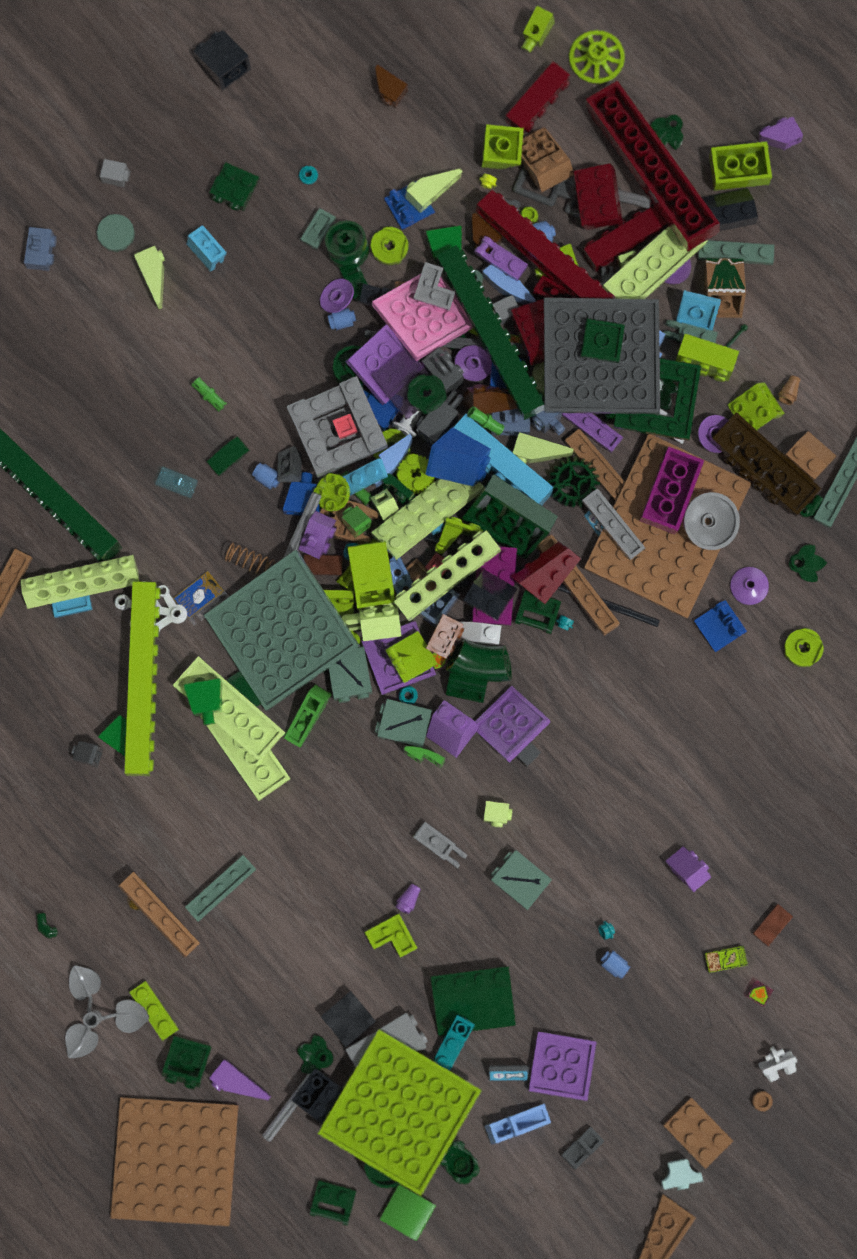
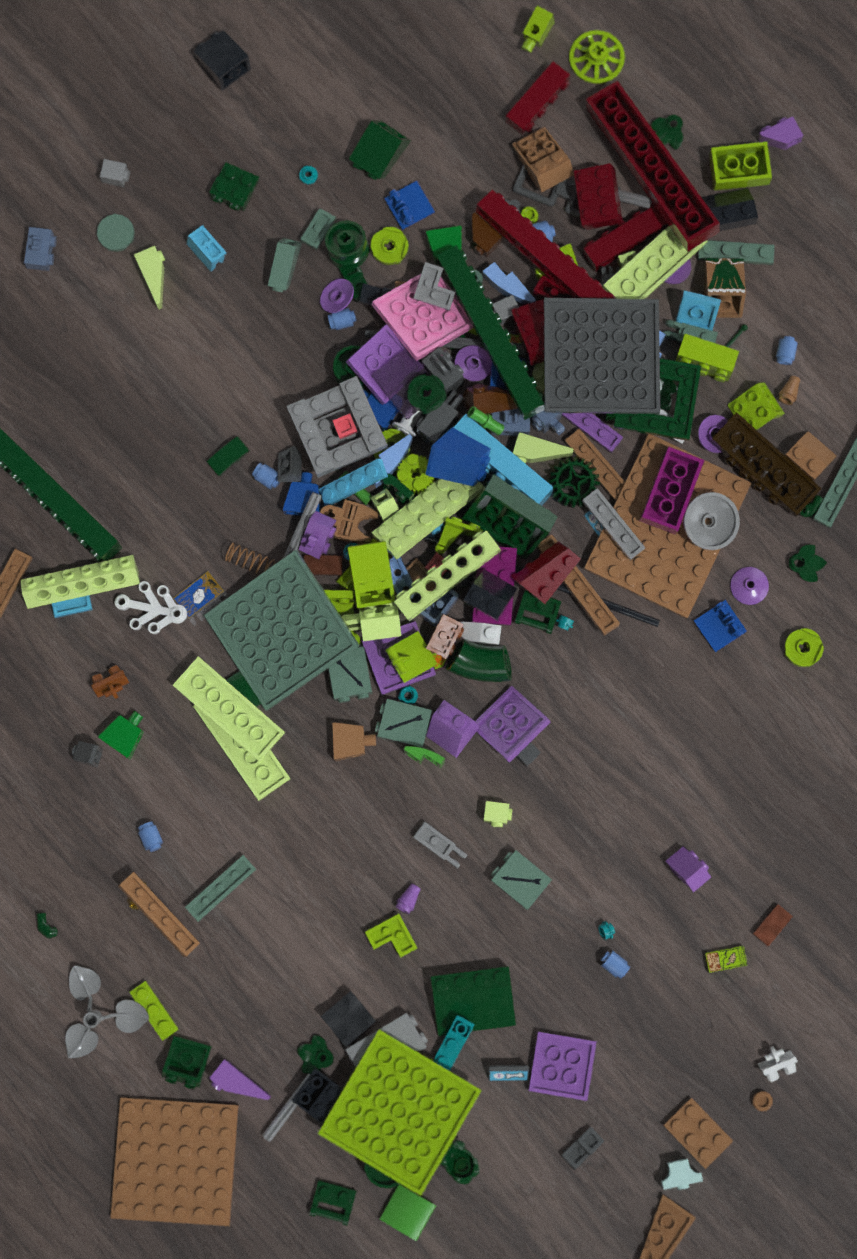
lime brick [125,582,161,776] -> none
clear light blue plate [155,467,198,499] -> none
green torso [184,678,222,726] -> none
bright green pin [191,377,227,412] -> none
bright green slope [284,685,332,748] -> none
lime dish [313,473,350,512] -> none
bright green slope [341,506,371,538] -> none
reddish brown slope [375,64,408,108] -> none
yellowish green slope [405,169,462,213] -> none
dark green plate [446,673,488,703] -> none
medium lavender plate [474,236,528,281] -> none
neon yellow plate [479,173,497,189] -> none
lime slope [482,124,524,169] -> none
light blue slope [485,1104,551,1145] -> none
dark green plate [581,318,625,364] -> none
tile [747,980,774,1007] -> none
none -> dark orange hips [91,665,129,699]
none -> medium blue brick [138,822,163,852]
none -> sand green slope [268,238,302,292]
none -> medium nougat torso [332,723,376,761]
none -> dark green slope [349,120,411,180]
none -> medium blue brick [776,336,798,365]

